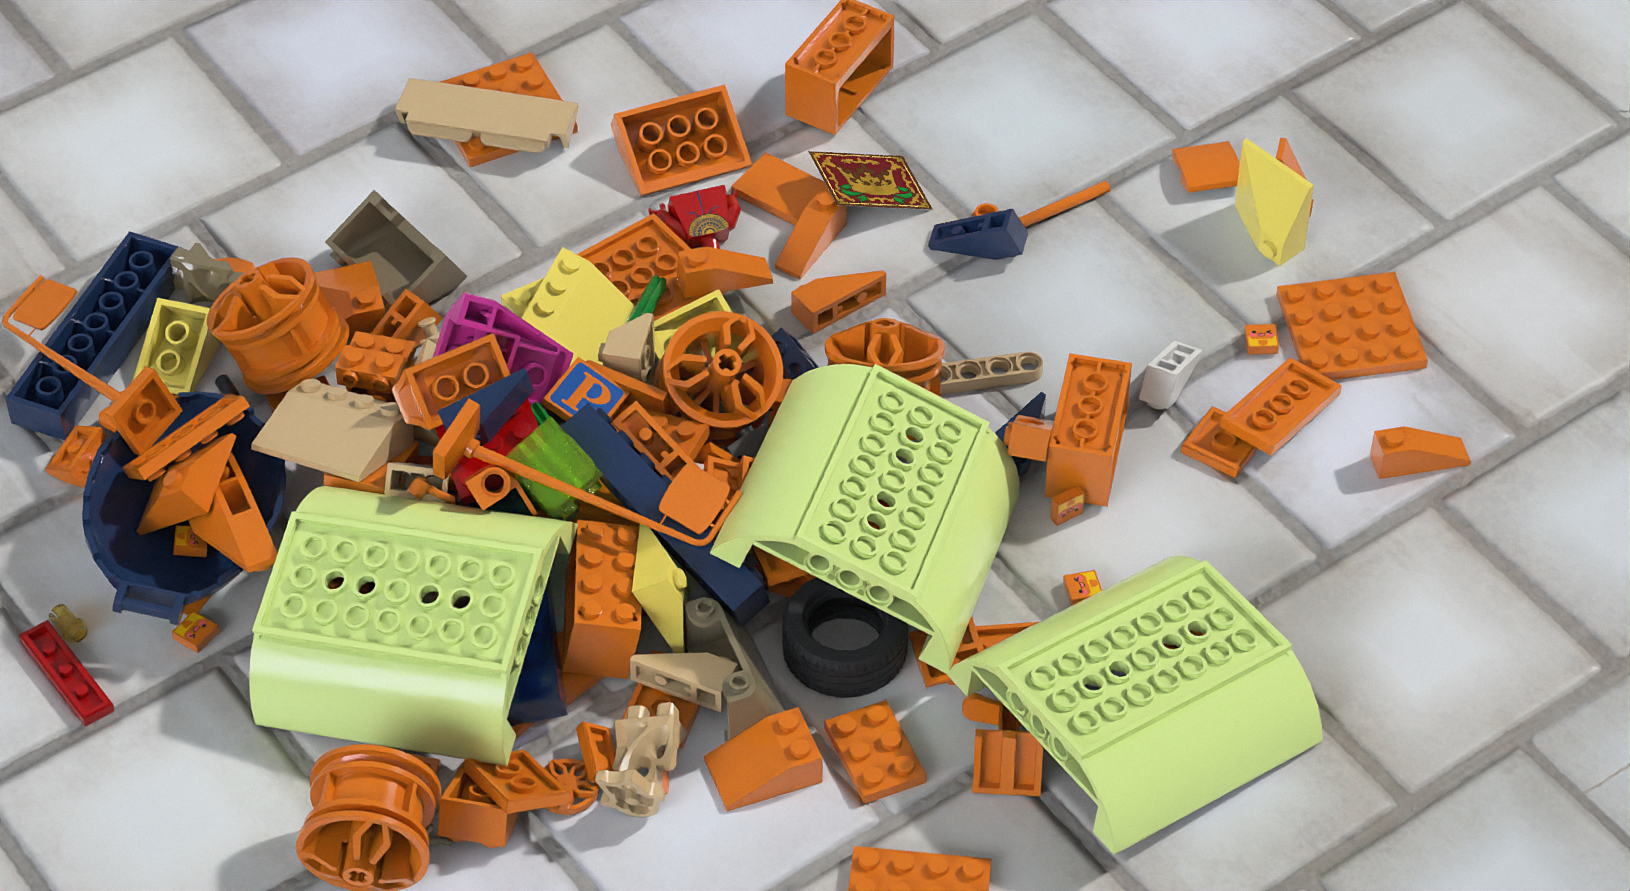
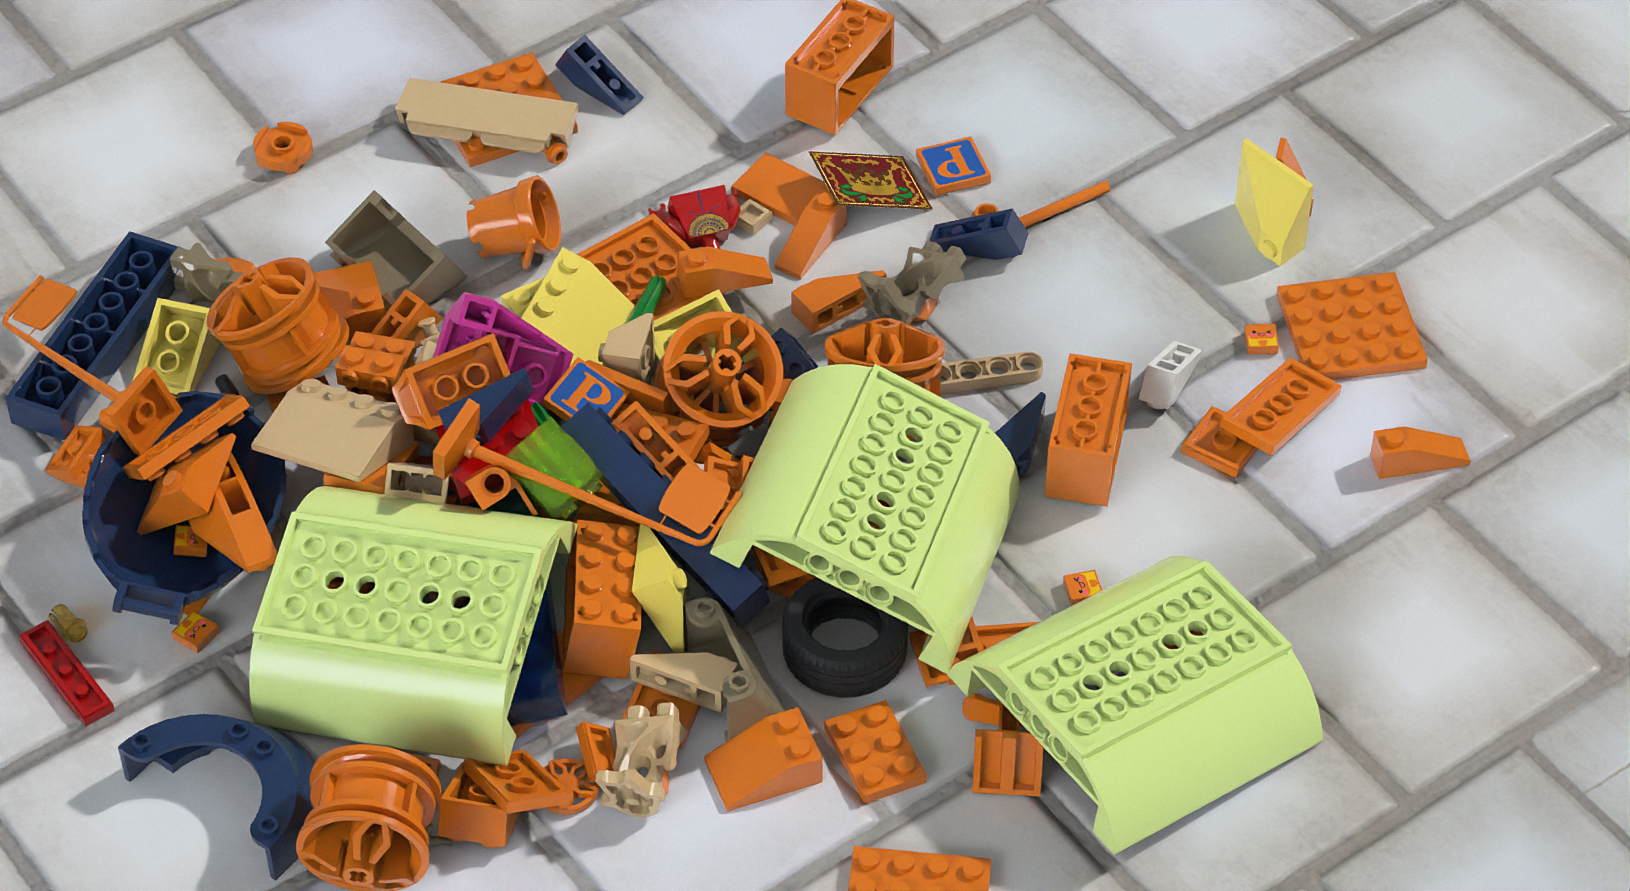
orange hand [408,477,456,504] -> none
orange slope [610,84,752,196] -> none
orange brick [1003,415,1054,462] -> none
orange tile [1050,486,1085,526] -> none
orange slope [1172,141,1240,193] -> none
none -> dark blue windscreen [118,714,316,881]
none -> orange plate [253,122,313,174]
none -> orange piece [466,175,561,270]
none -> orange pin [542,138,568,164]
none -> dark blue slope [555,35,644,115]
none -> tan tile [736,199,772,236]
none -> dark tan hips [857,241,966,324]
none -> tile [916,136,991,196]

